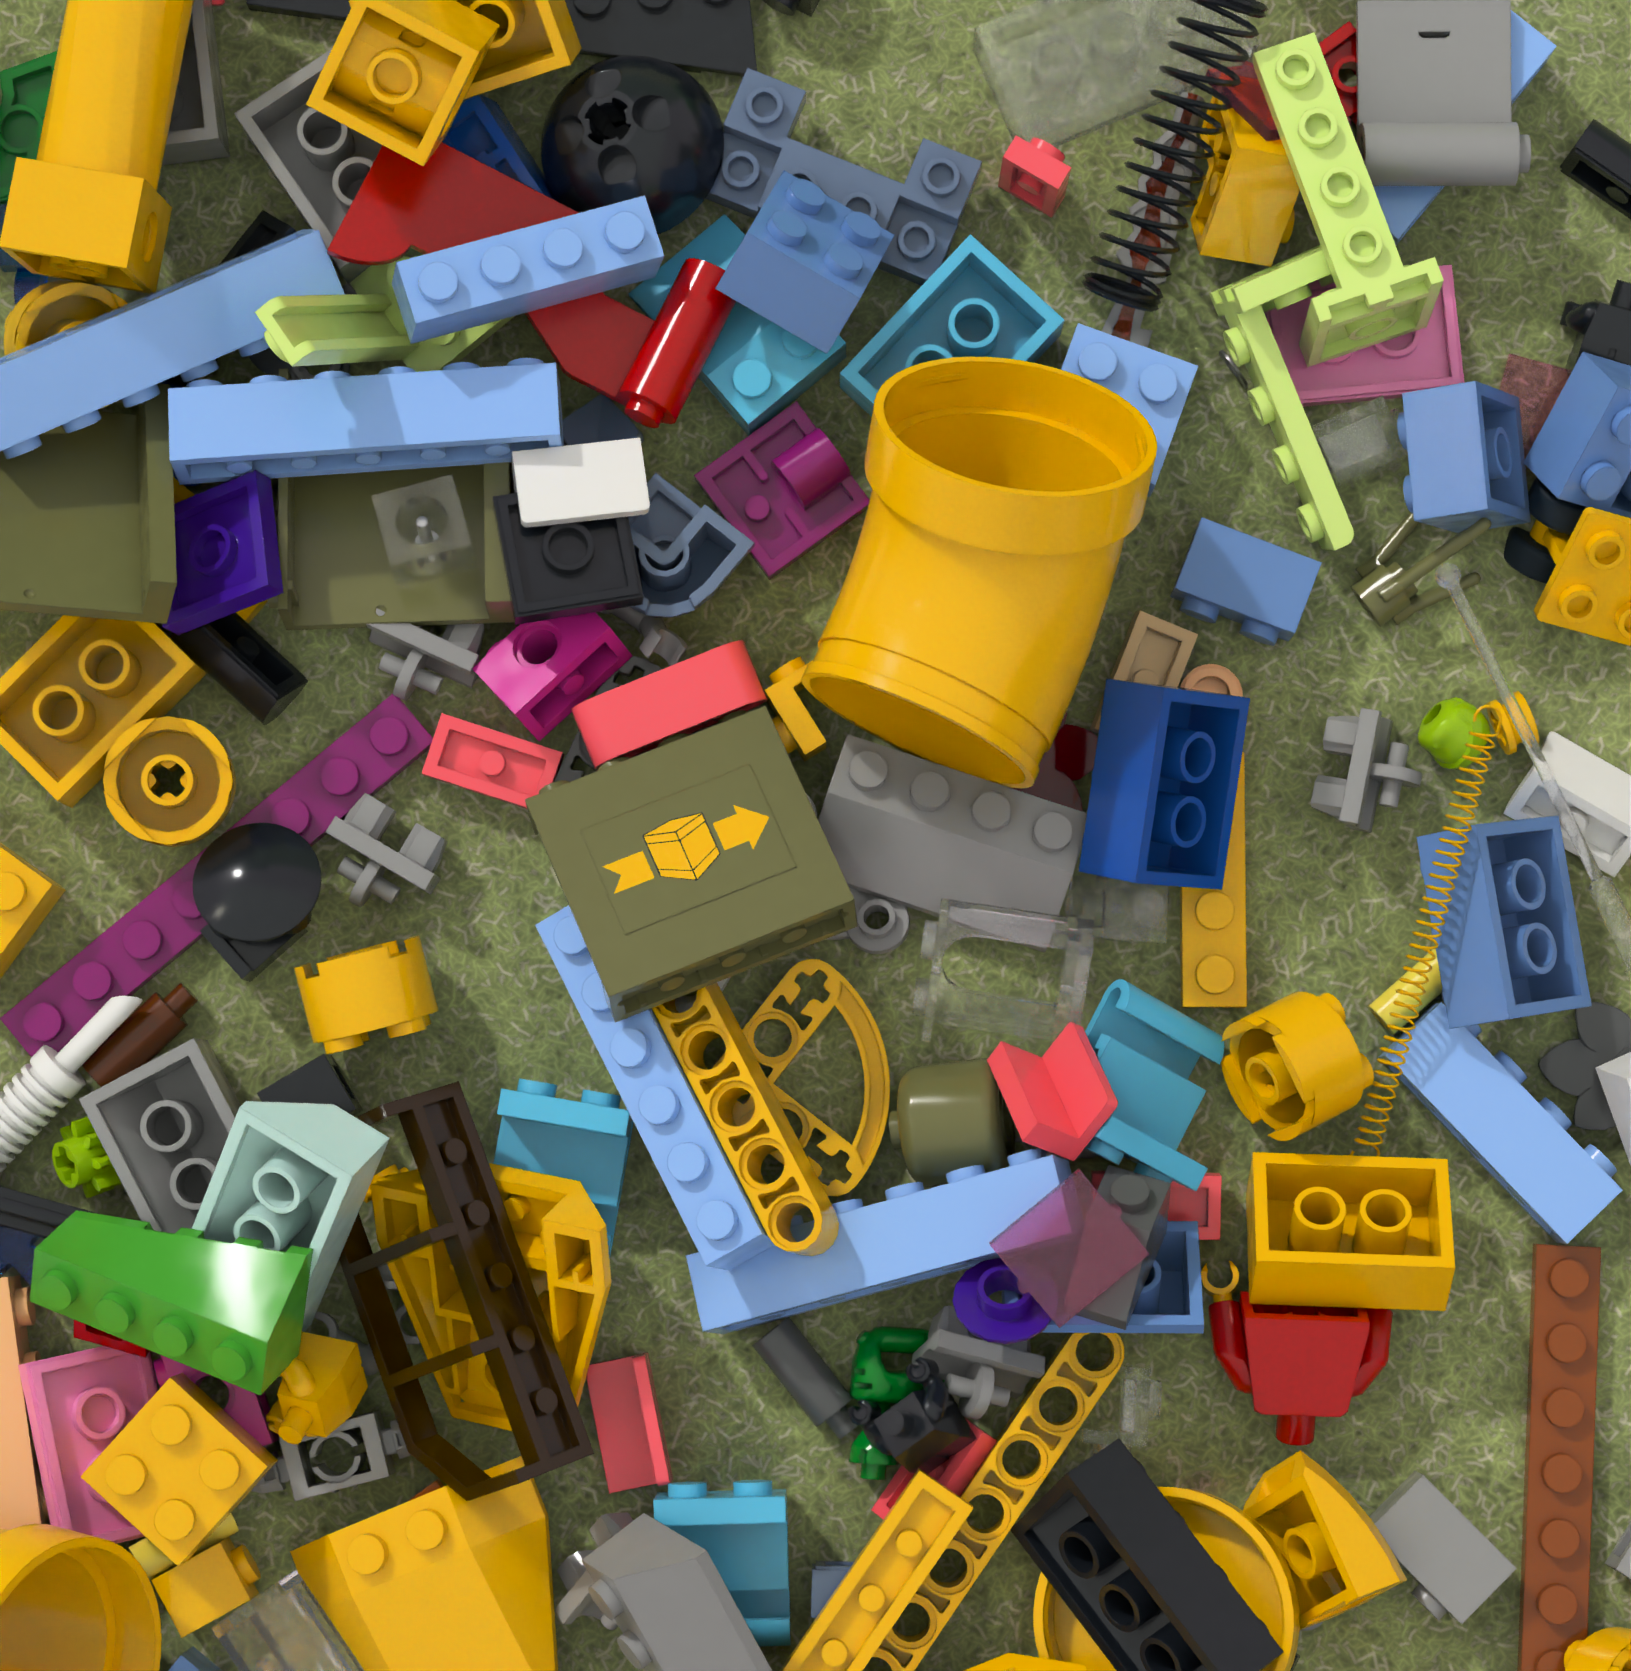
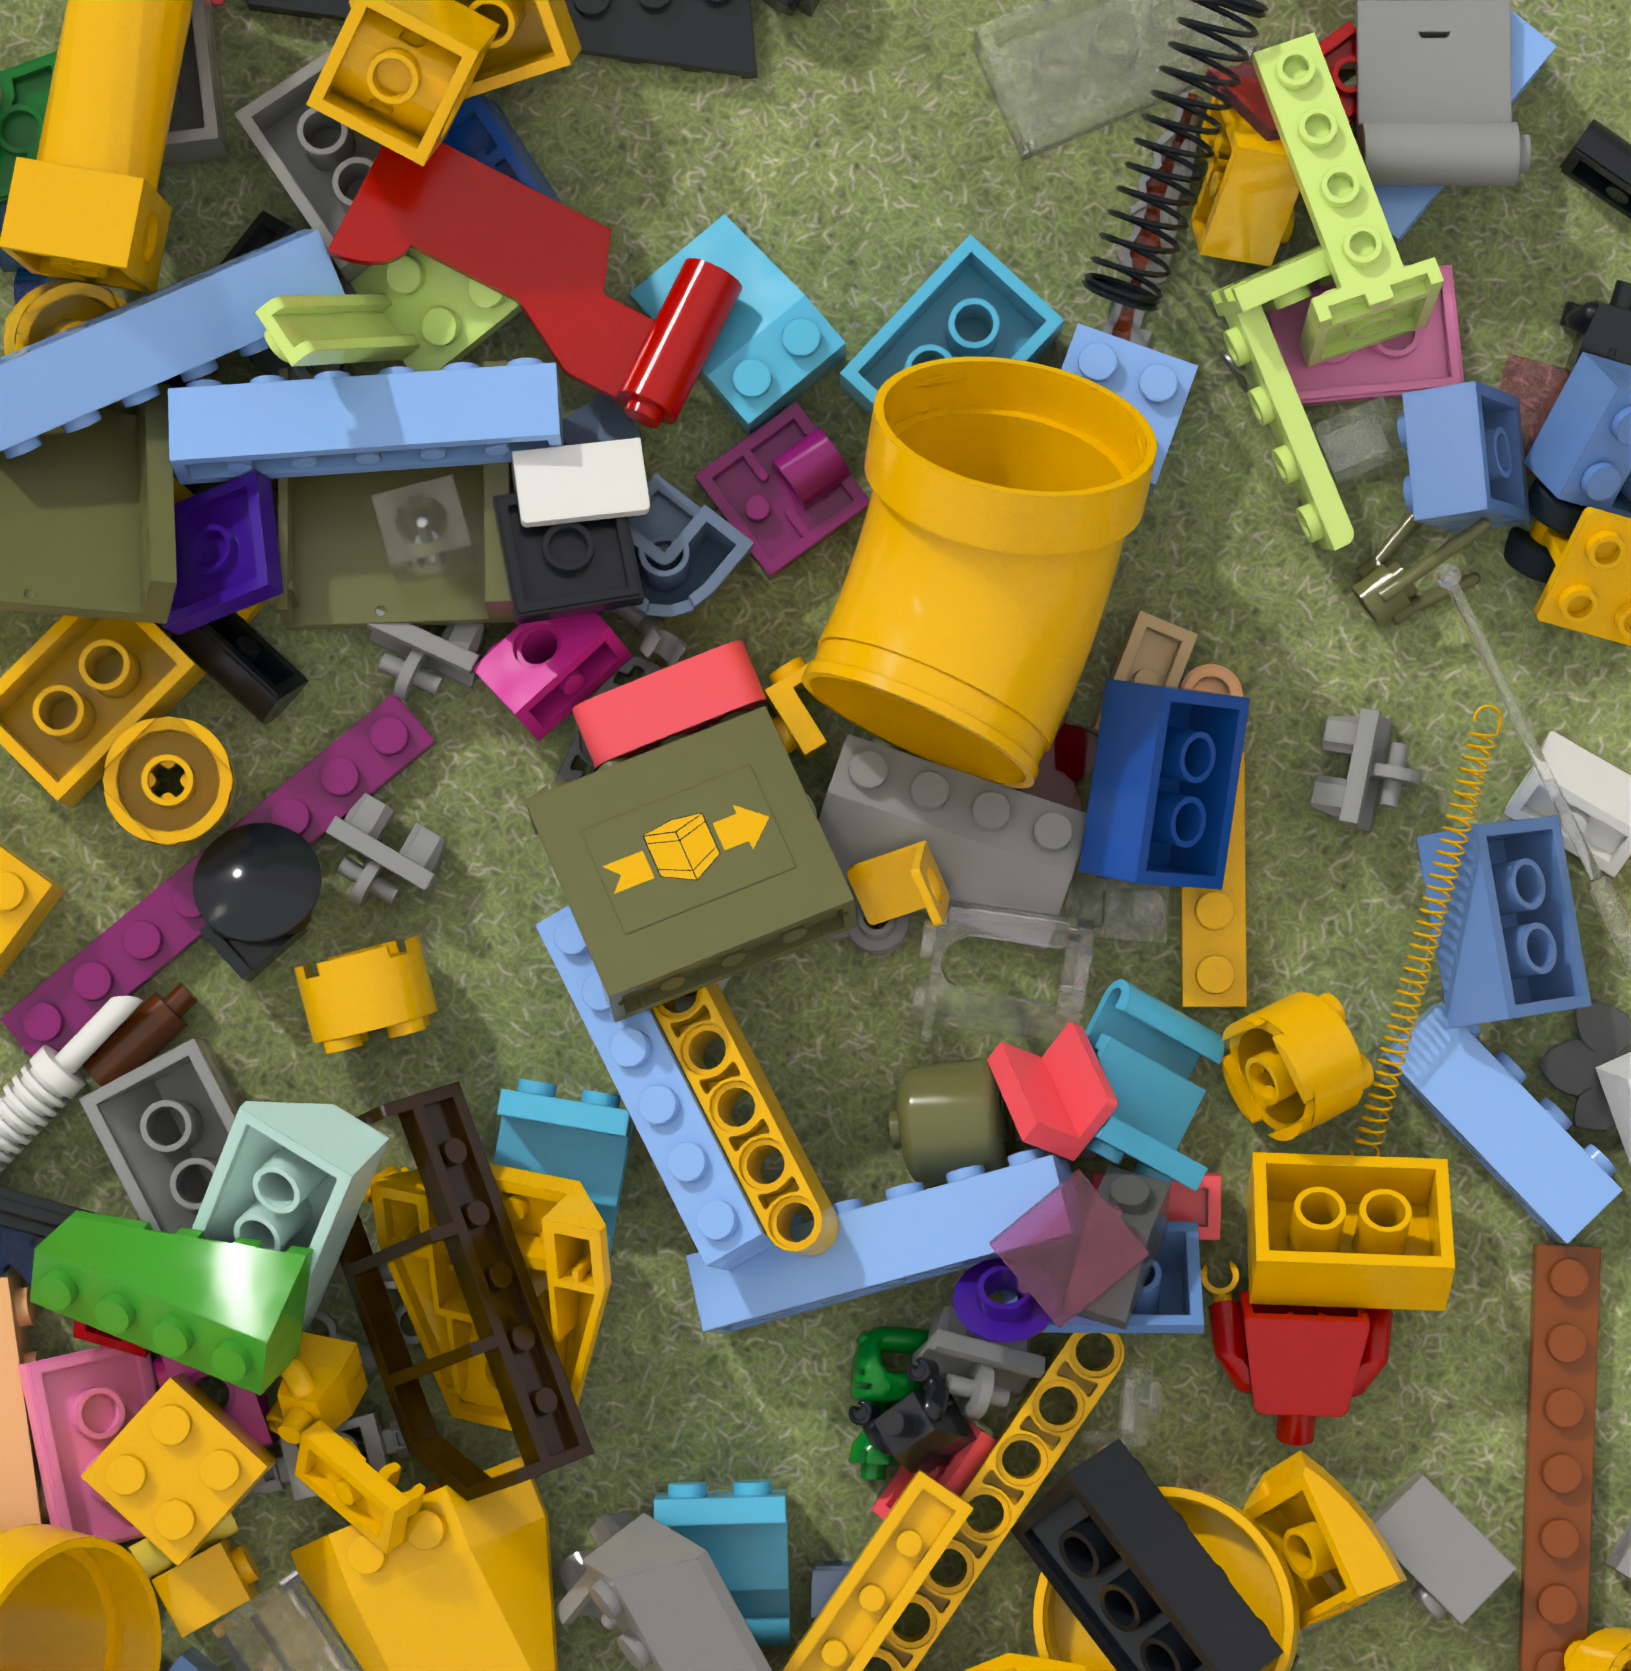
lime gear [52,1116,122,1198] -> none
black brick [257,1054,363,1116] -> none
light blue brick [392,195,664,344] -> none
coral plate [422,713,564,809] -> none
black piece [541,55,724,234] -> none
coral panel [586,1352,673,1494] -> none
sand blue bracket [705,68,982,286] -> none
yellow beam [712,959,890,1197] -> none
medium blue brick [715,170,894,354] -> none
dark grey cylinder [752,1317,858,1440] -> none
coral plate [998,135,1072,218] -> none
medium blue brick [1170,517,1322,646] -> none
light yellow axle [1368,949,1442,1035] -> none
lime piece [1417,697,1490,769] -> none
yellow bush [1487,691,1539,755] -> none
none -> yellow plate [294,1420,426,1555]
none -> yellow bracket [847,840,950,927]

